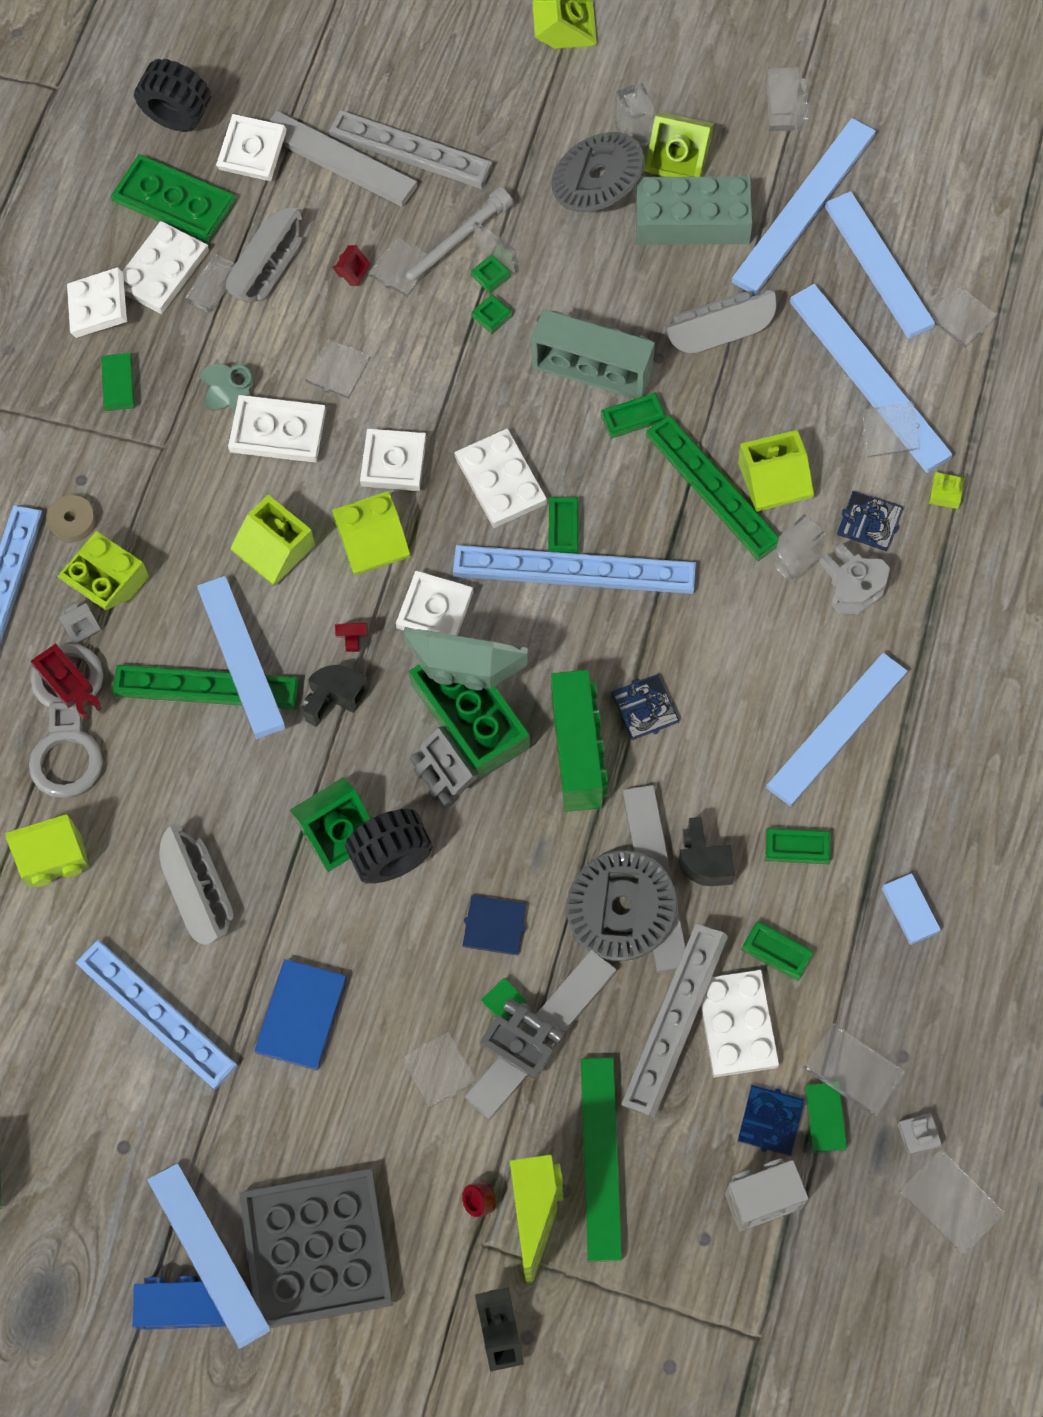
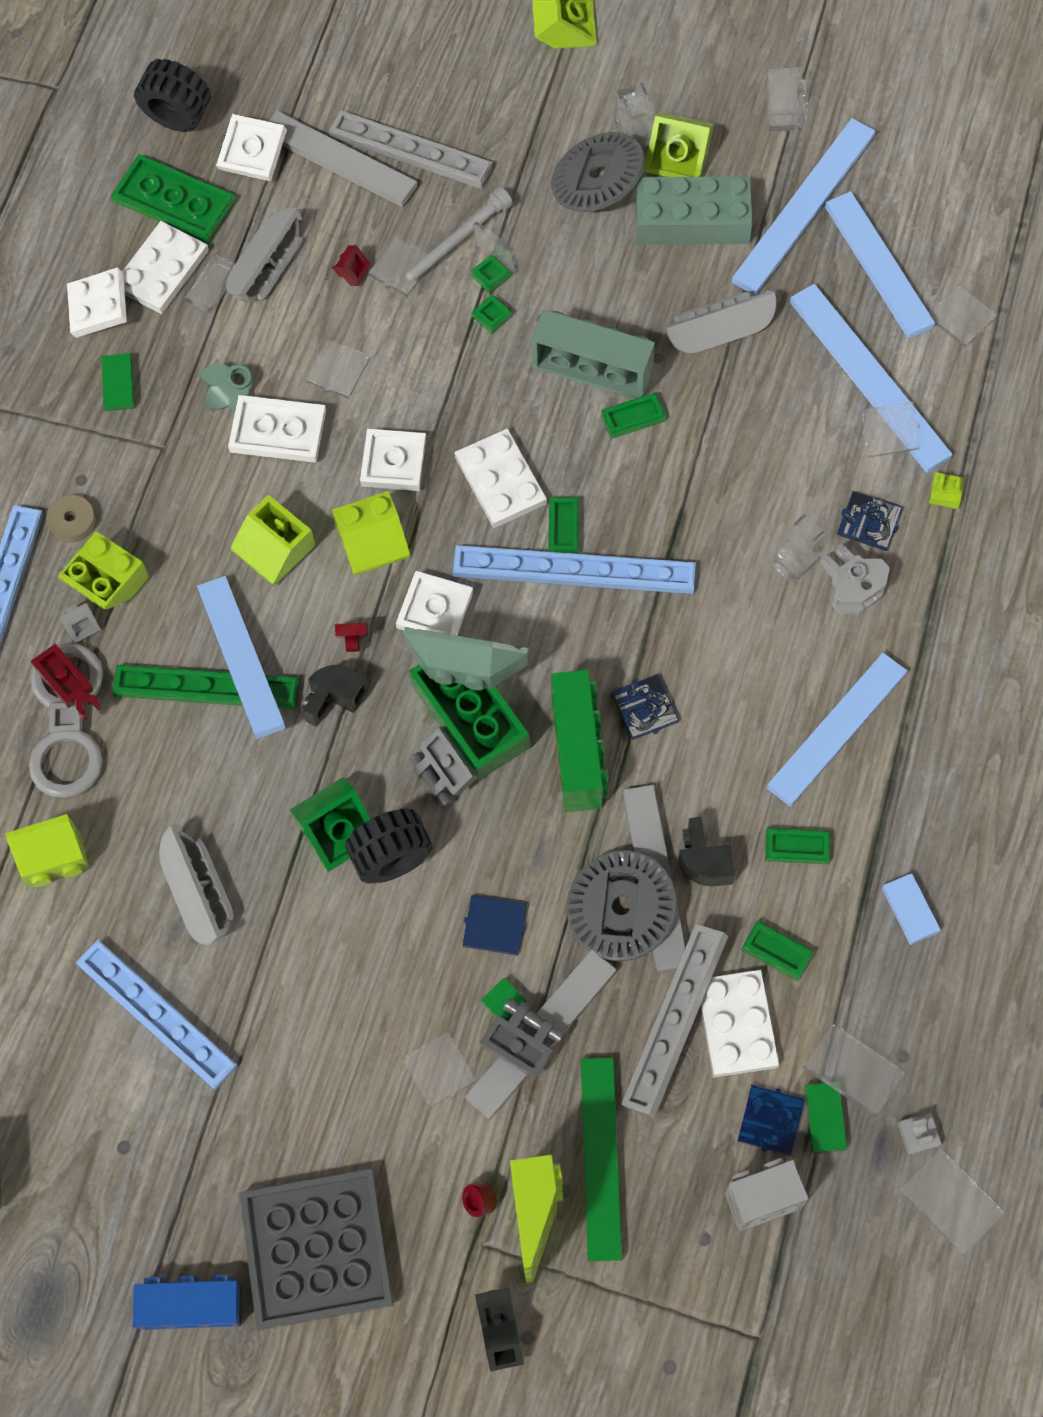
light blue tile [147,1163,270,1349] -> none
blue tile [254,959,347,1071] -> none
green tile [646,415,782,561] -> none
lime slope [738,430,814,512] -> none

